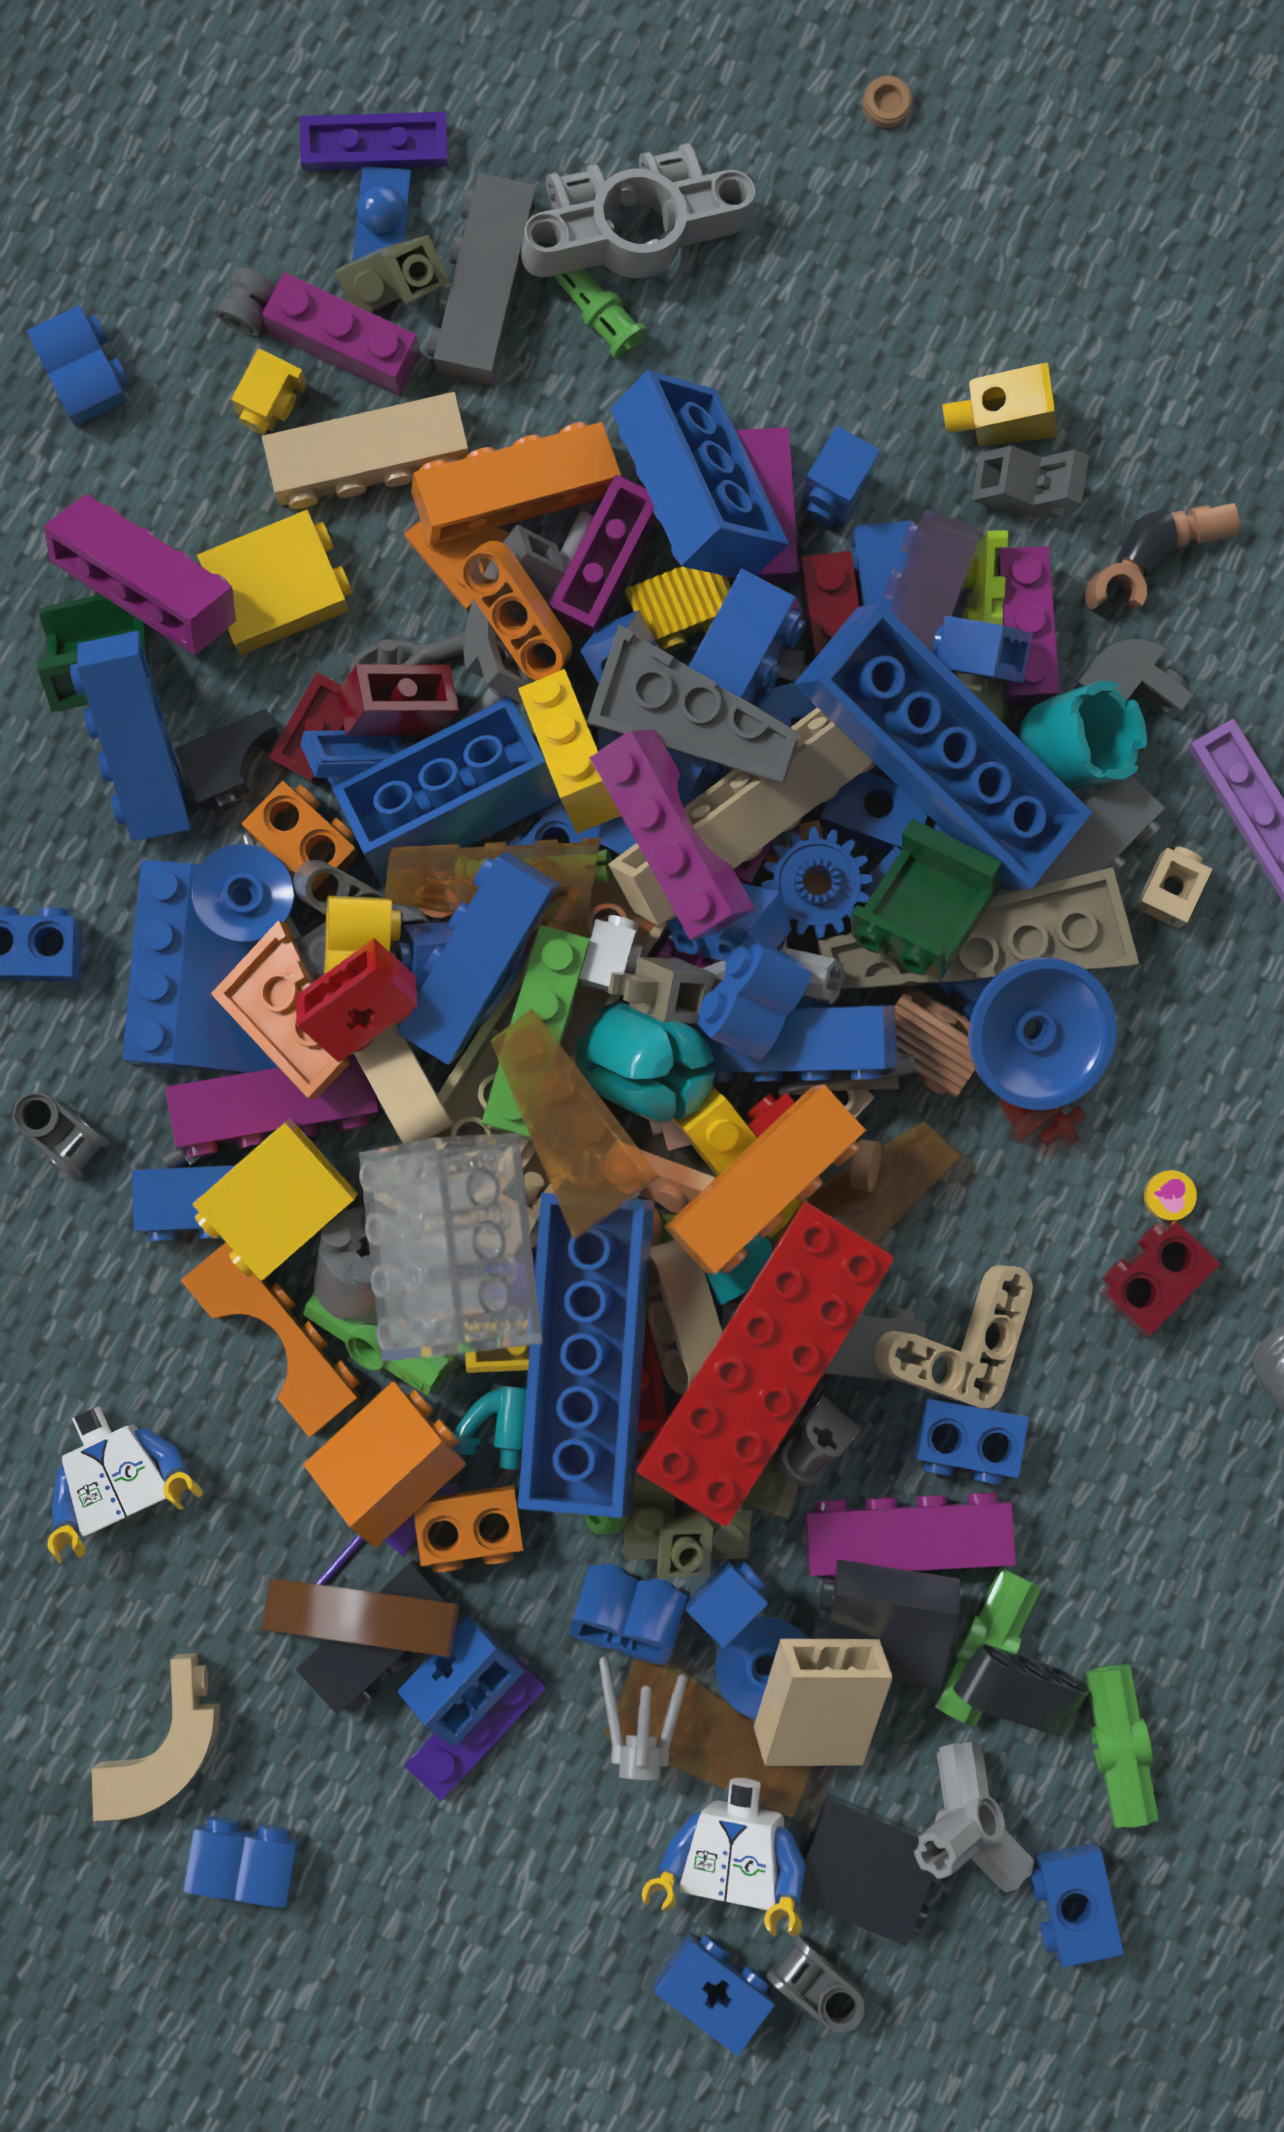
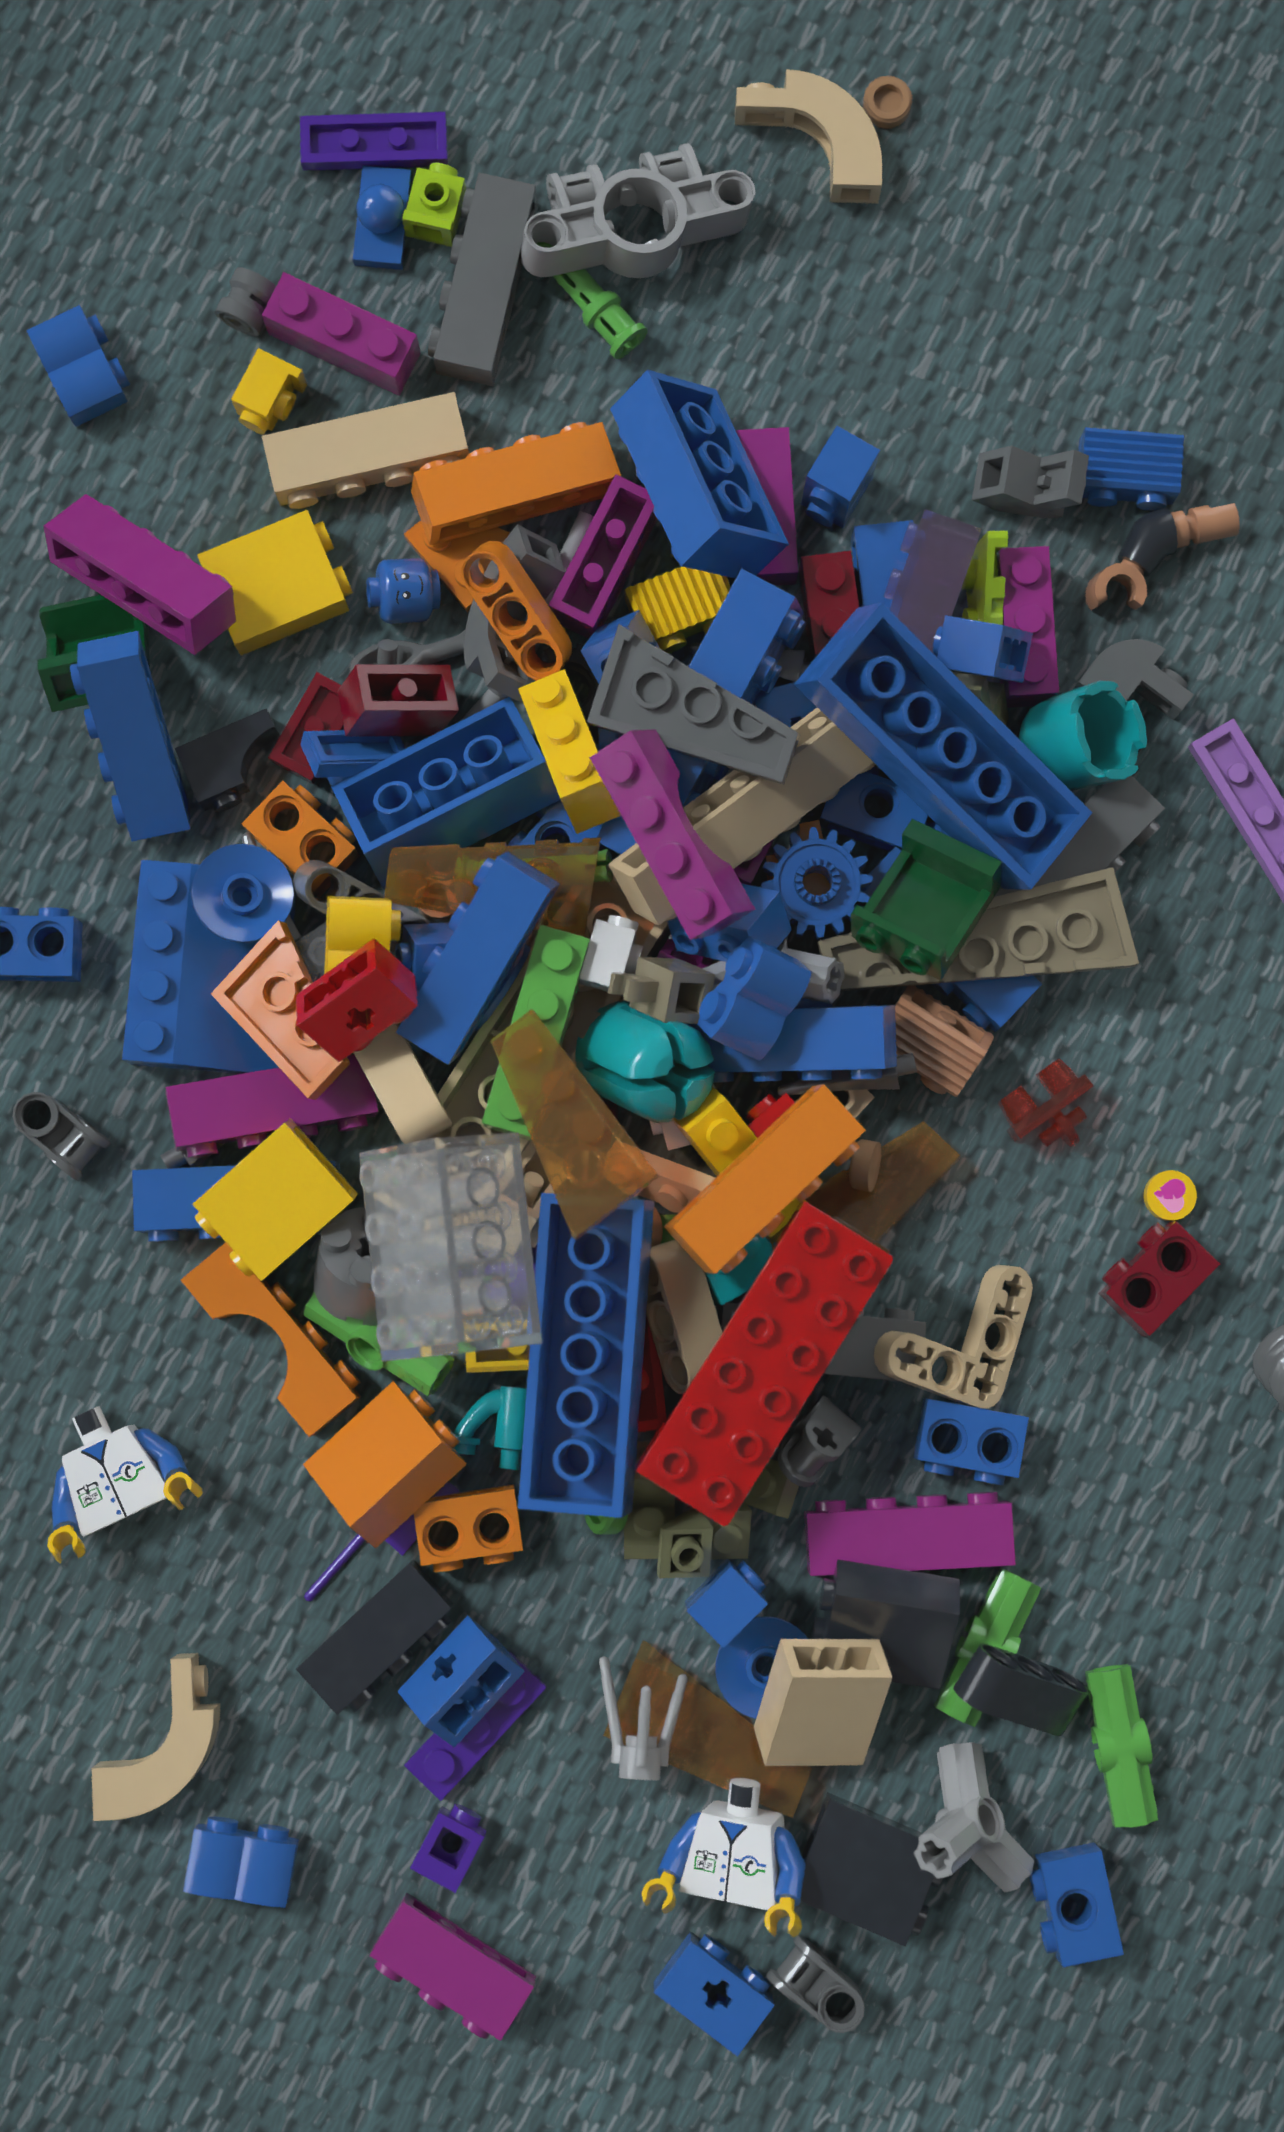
reddish brown slope [261,1579,459,1657] -> none
olive slope [334,235,450,312] -> none
blue brick [568,1564,687,1665] -> none
yellow torso [942,362,1057,447] -> none
blue dish [968,957,1117,1110] -> none
tan brick [1134,847,1212,929] -> none
none -> blue head [366,558,440,624]
none -> magenta brick [369,1893,536,2041]
none -> lime brick [402,163,466,247]
none -> dark purple brick [410,1803,487,1893]
none -> tan arch [735,69,882,203]
none -> blue brick [1078,427,1184,511]

